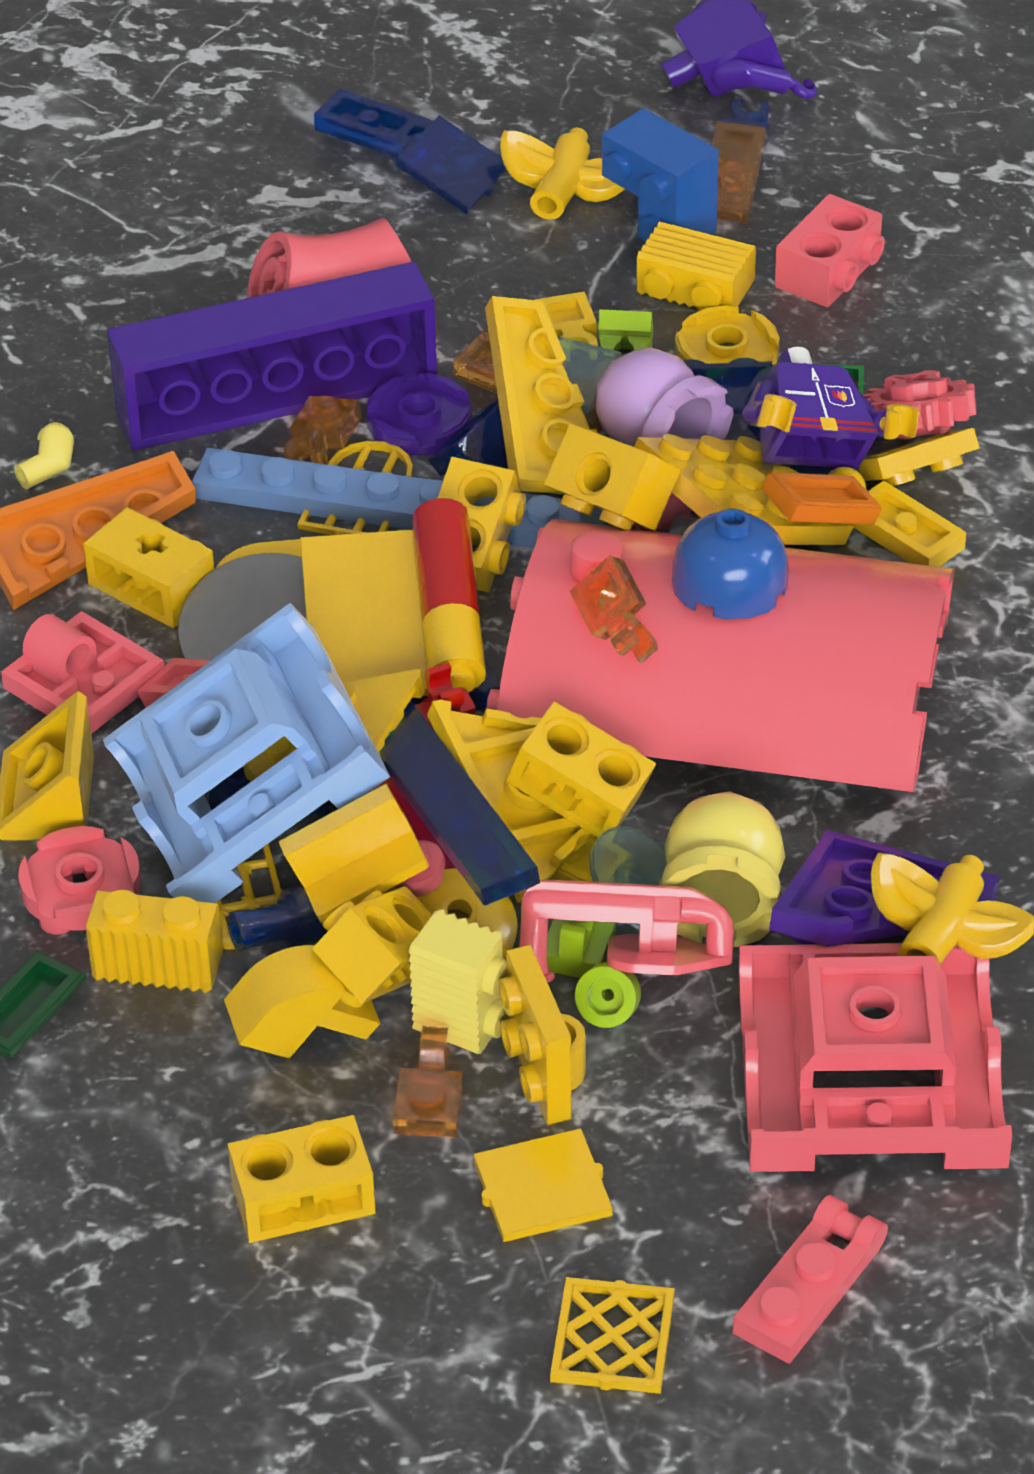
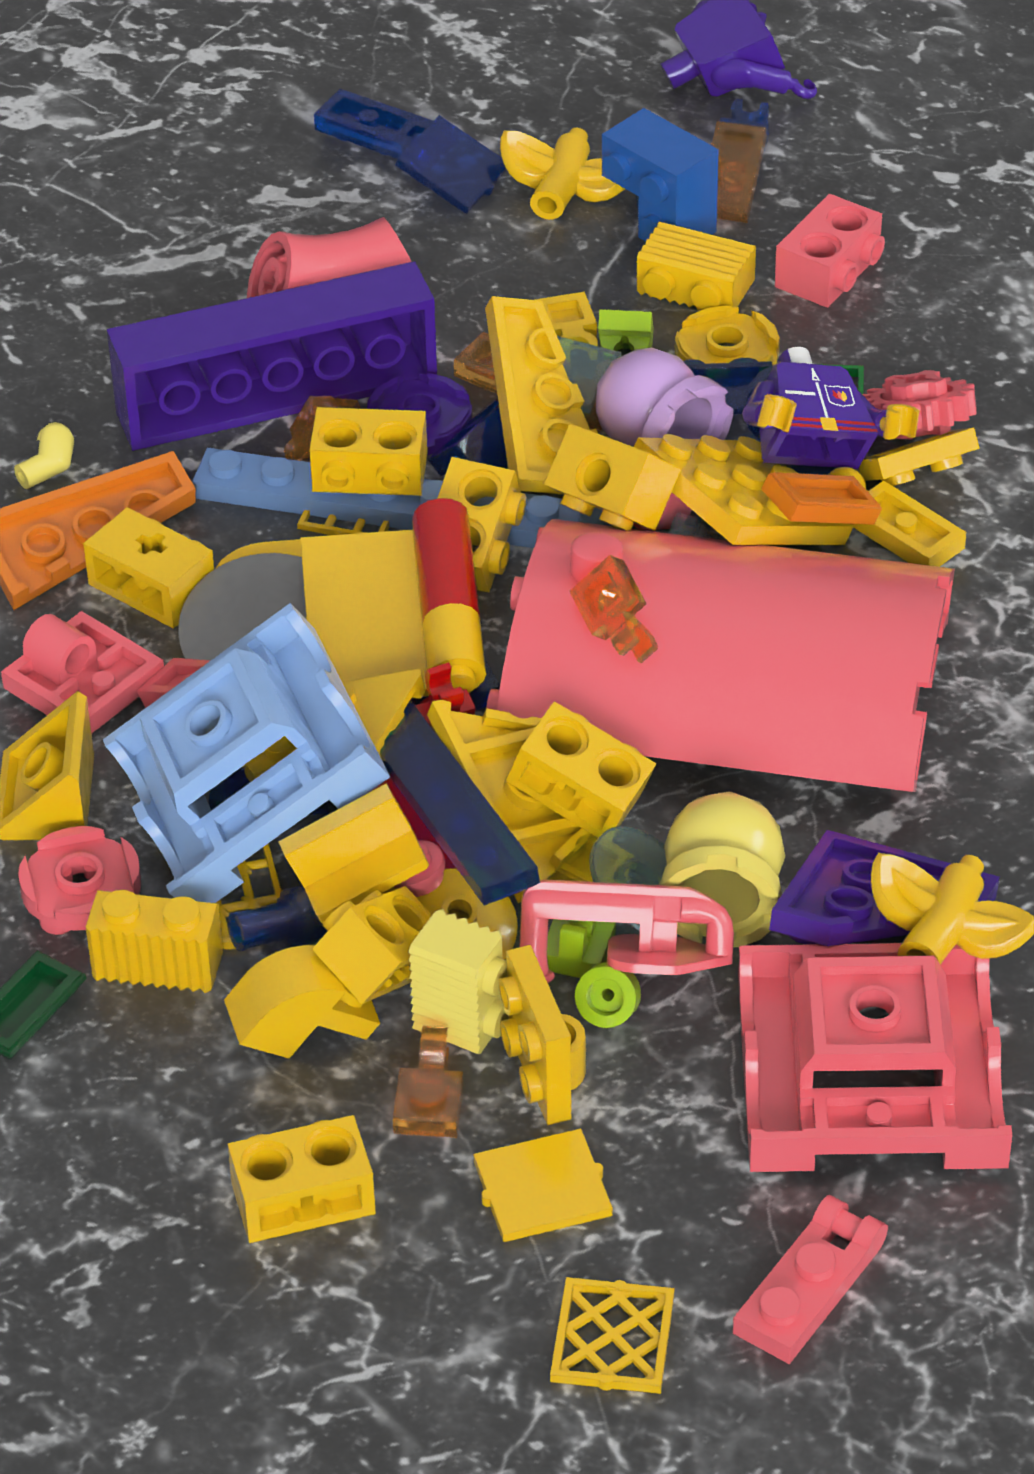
blue cylinder [672,509,789,619] -> none
none -> yellow brick [310,407,428,496]

